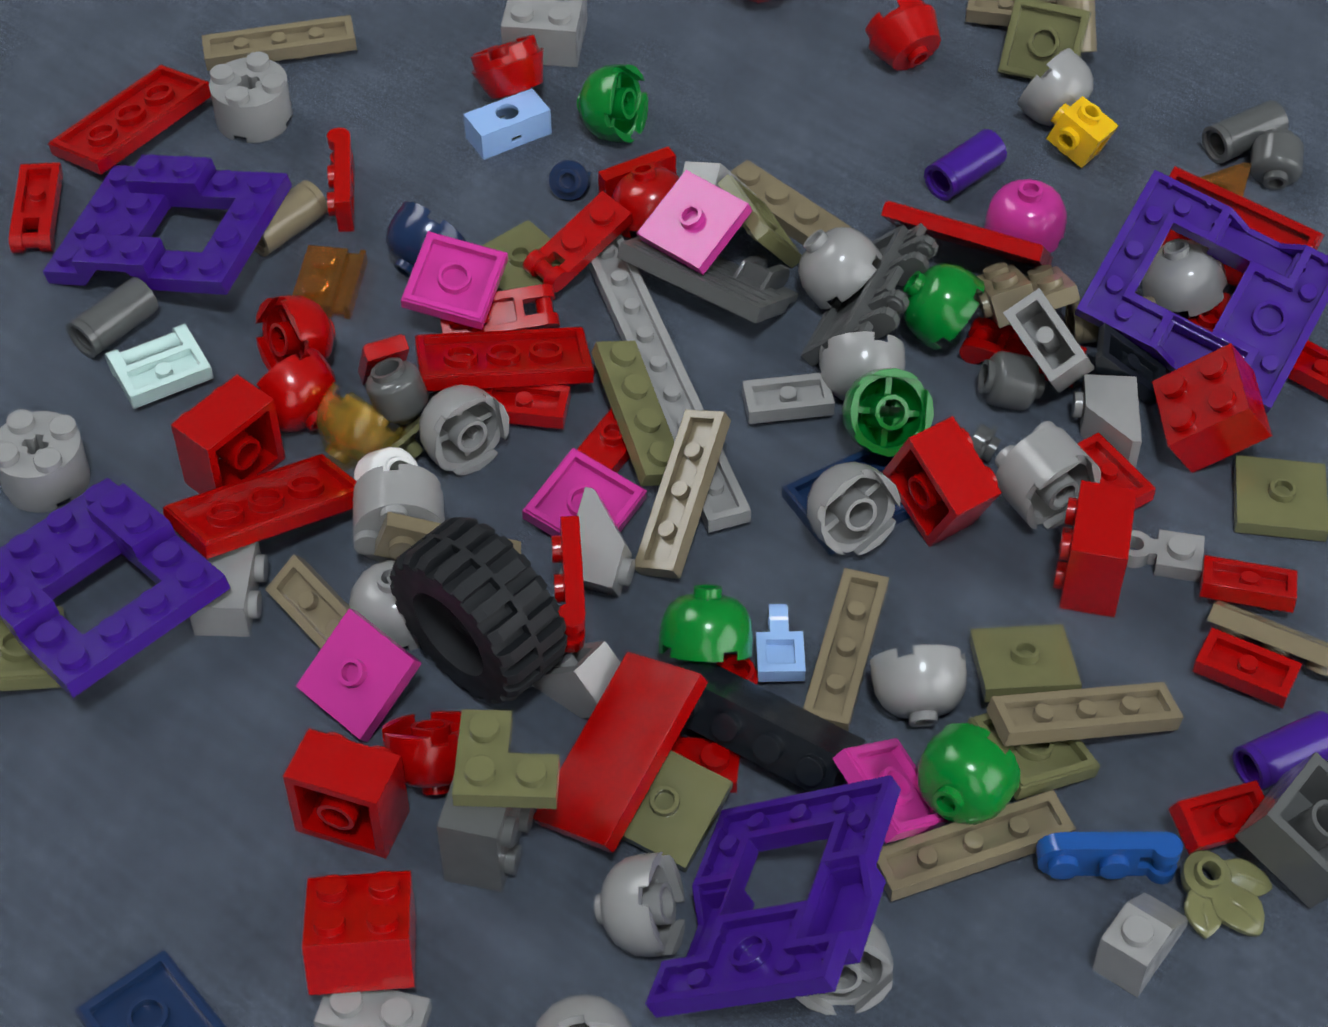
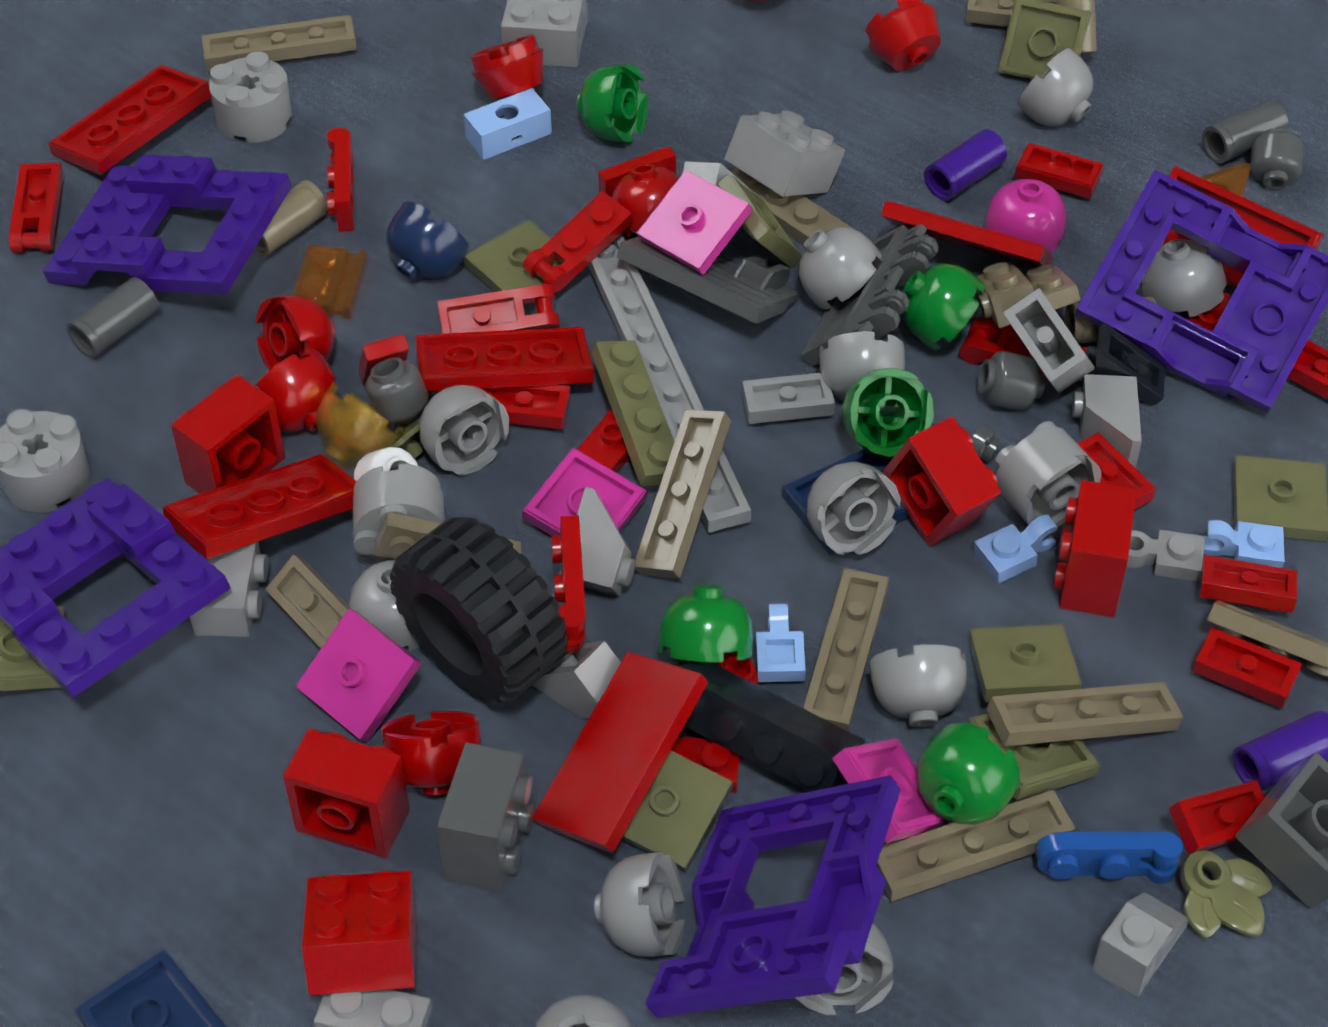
light aqua plate [105,324,214,409] -> none
dark pink plate [401,231,508,330] -> none
olive plate [452,709,560,809] -> none
dark blue plate [549,160,592,200] -> none
yellow brick [1046,96,1119,168] -> none
red brick [1152,343,1272,473] -> none
none -> light grey brick [724,110,846,197]
none -> light blue plate [973,514,1058,584]
none -> red plate [1015,143,1104,199]
none -> light blue plate [1204,520,1285,568]

